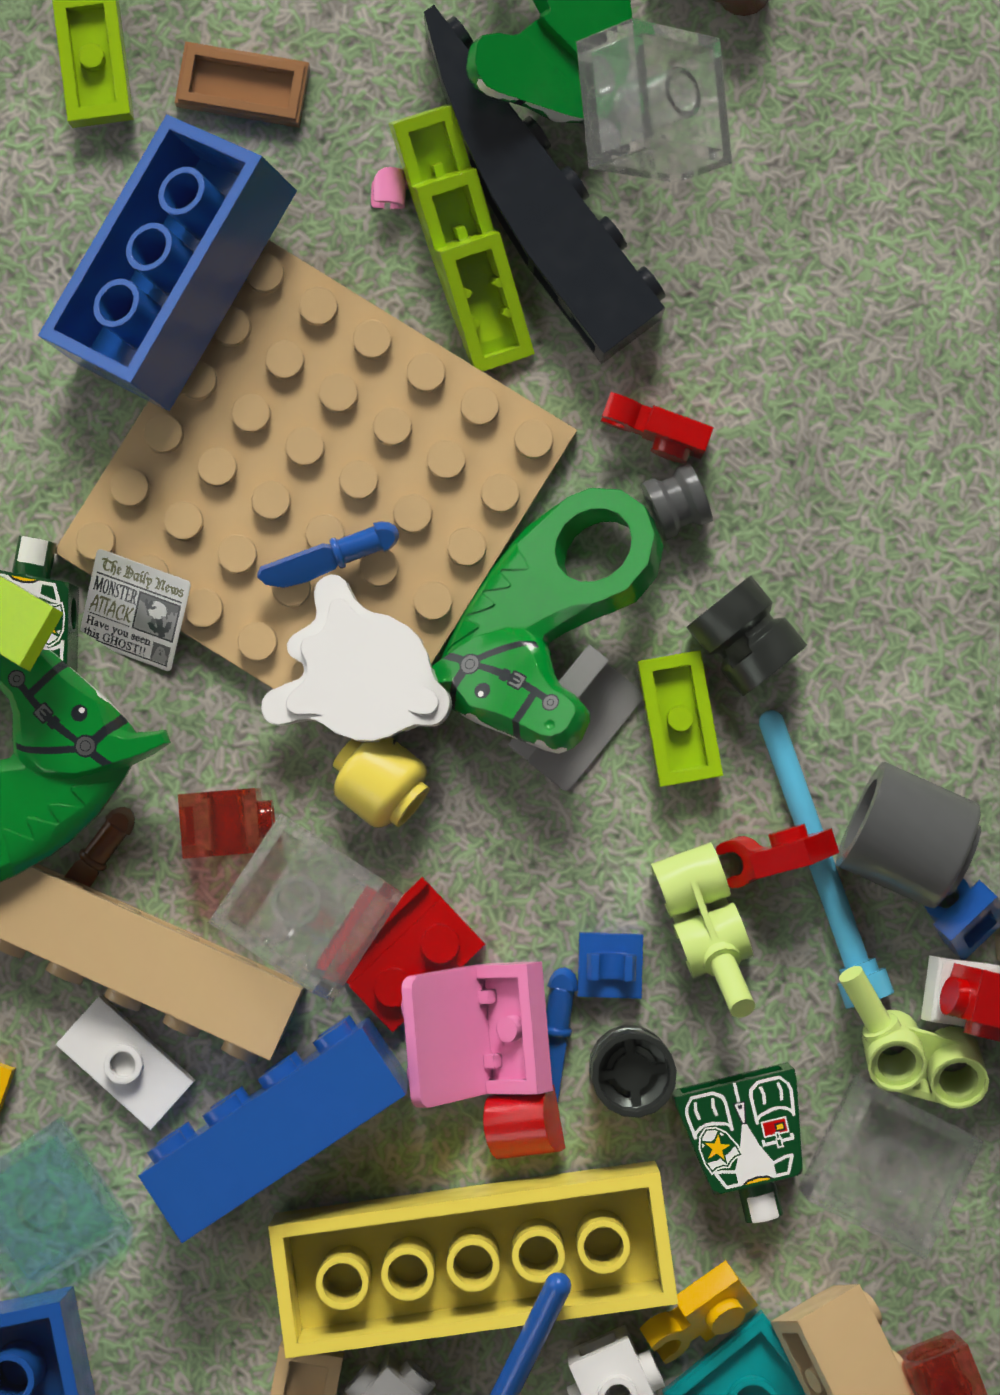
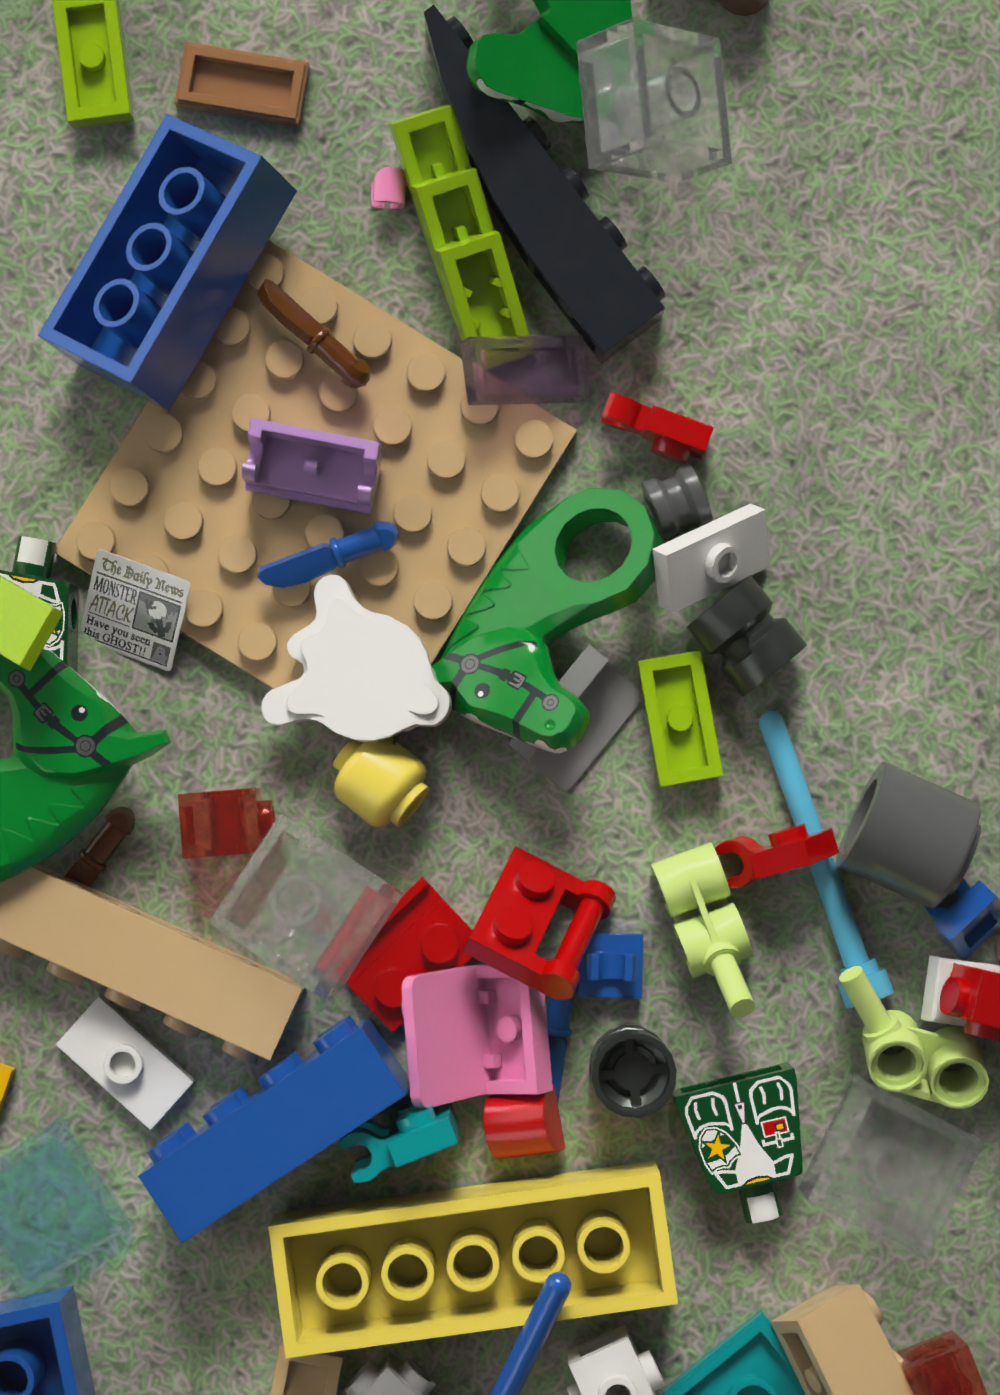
yellow plate [640,1260,758,1364] -> none
none -> lavender hinge [242,418,383,515]
none -> reddish brown piece [257,279,370,388]
none -> teal plate [338,1102,459,1183]
none -> tile [460,335,591,405]
none -> red plate [462,846,616,1000]
none -> white plate [652,503,770,613]

